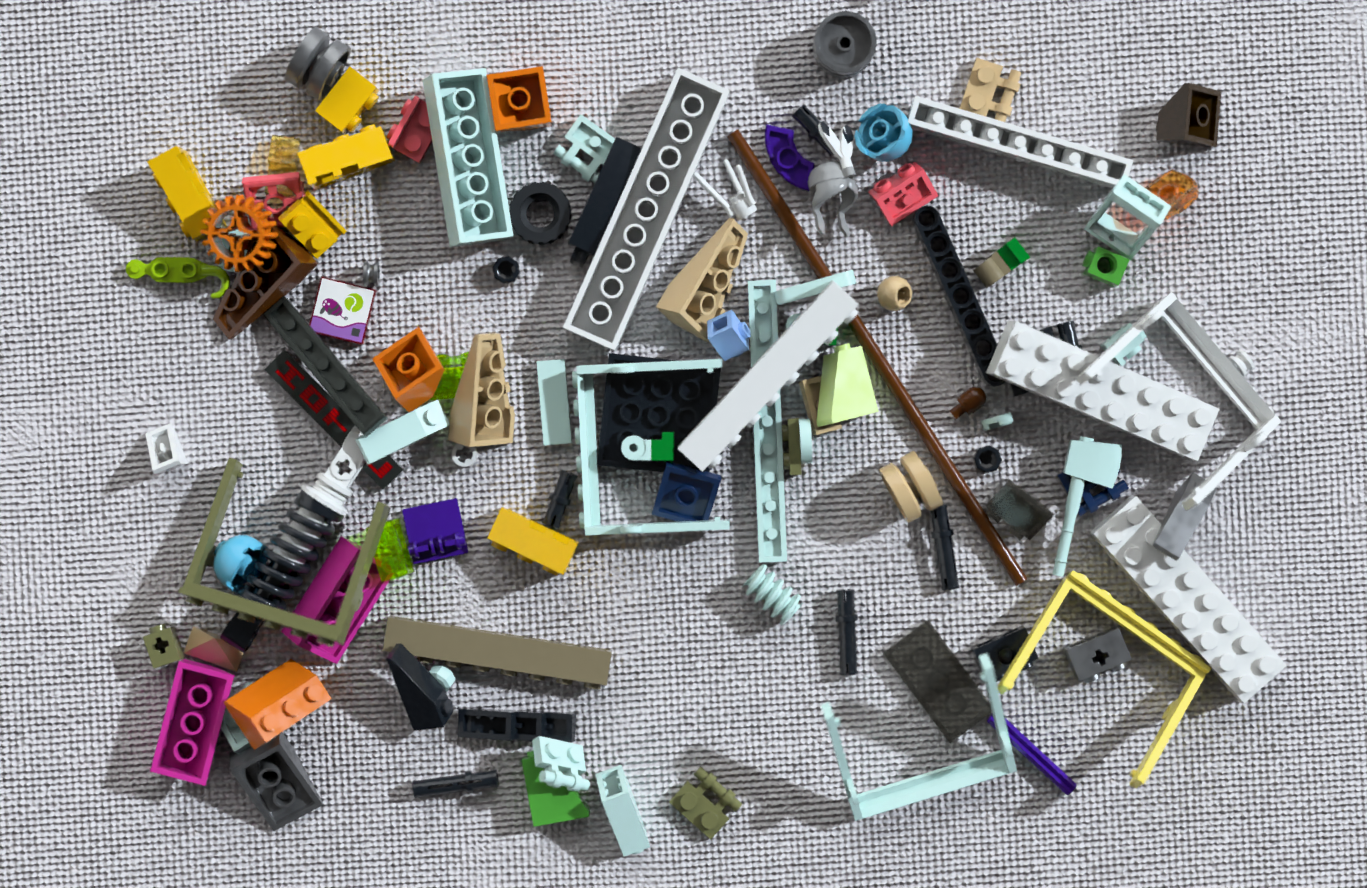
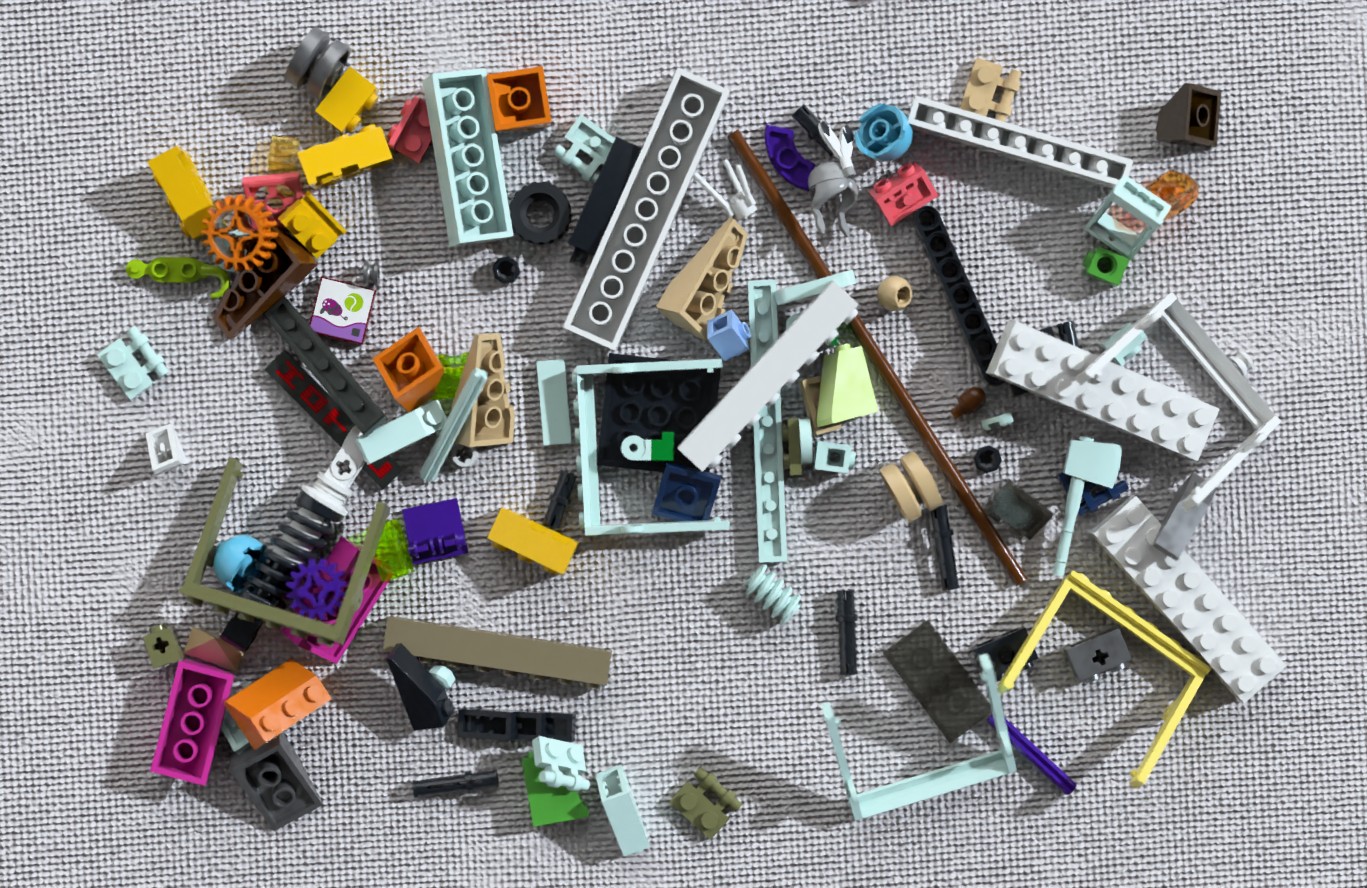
flat silver wheel [812,11,877,78] -> none
leg [973,237,1030,288] -> none
none -> light aqua plate [97,326,169,400]
none -> dark purple gear [286,559,349,620]
none -> light aqua axle [420,368,487,482]
none -> light aqua brick [813,441,856,473]

